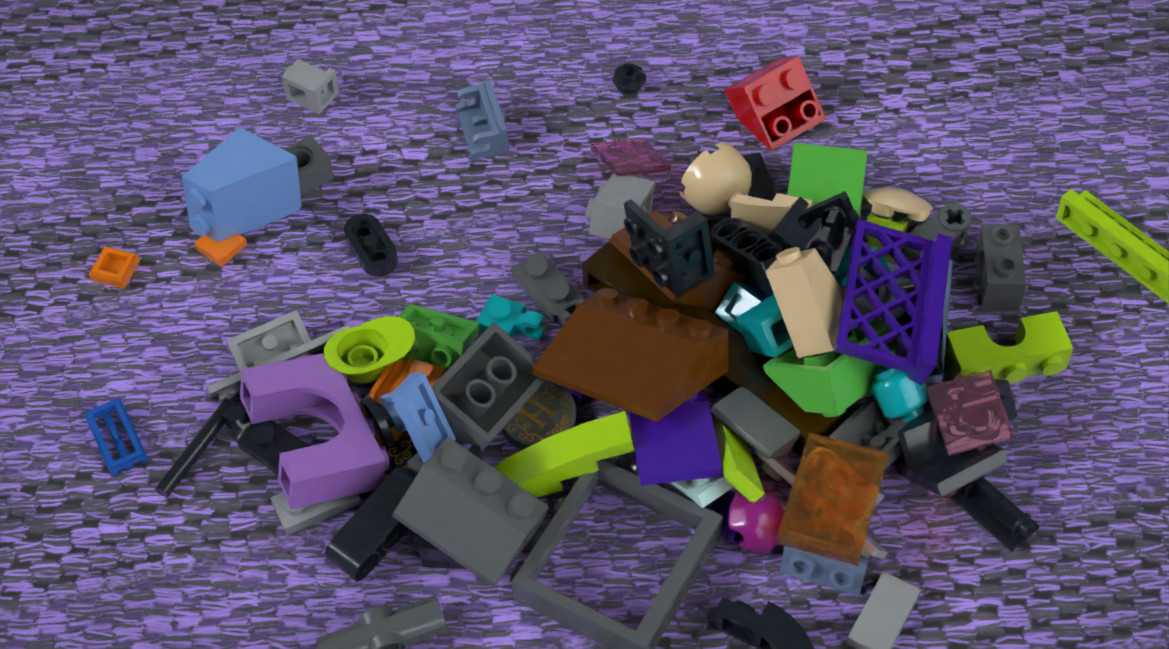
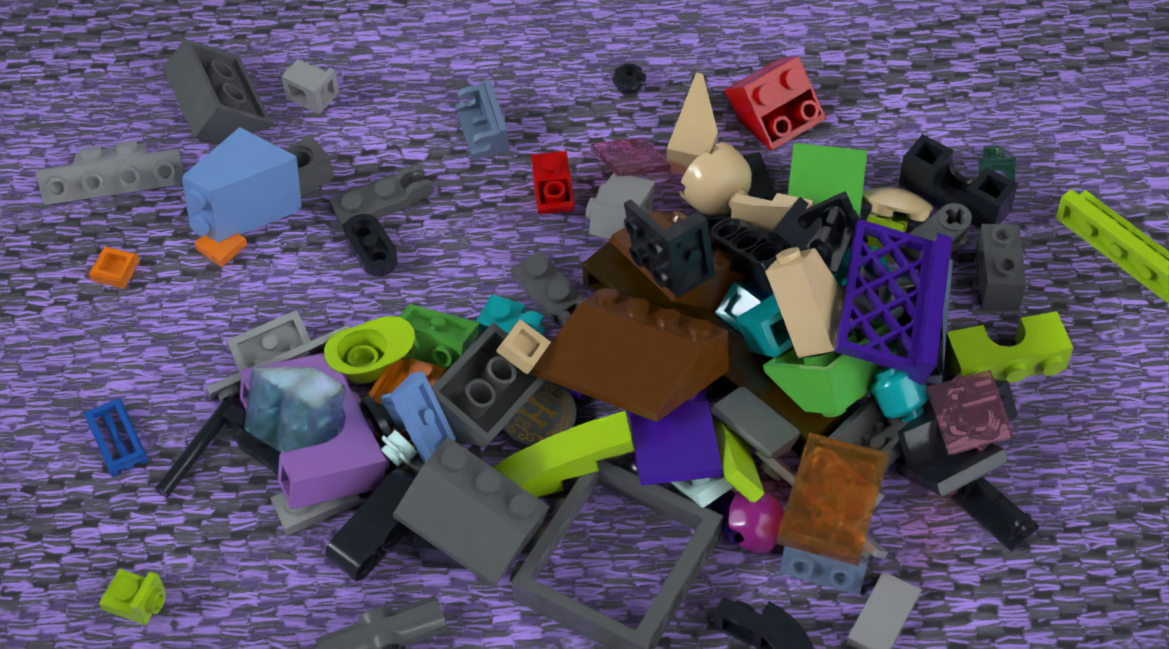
none -> light grey bracket [36,141,185,205]
none -> lime bracket [99,569,166,626]
none -> dark grey slope [163,38,273,144]
none -> clear light blue slope [244,367,346,453]
none -> dark grey hinge [329,164,434,231]
none -> light aqua plate [381,430,418,467]
none -> tan plate [496,319,551,374]
none -> red slope [531,151,575,215]
none -> tan slope [666,72,719,175]
none -> black arch [899,134,1018,228]
none -> bracket [973,145,1016,182]

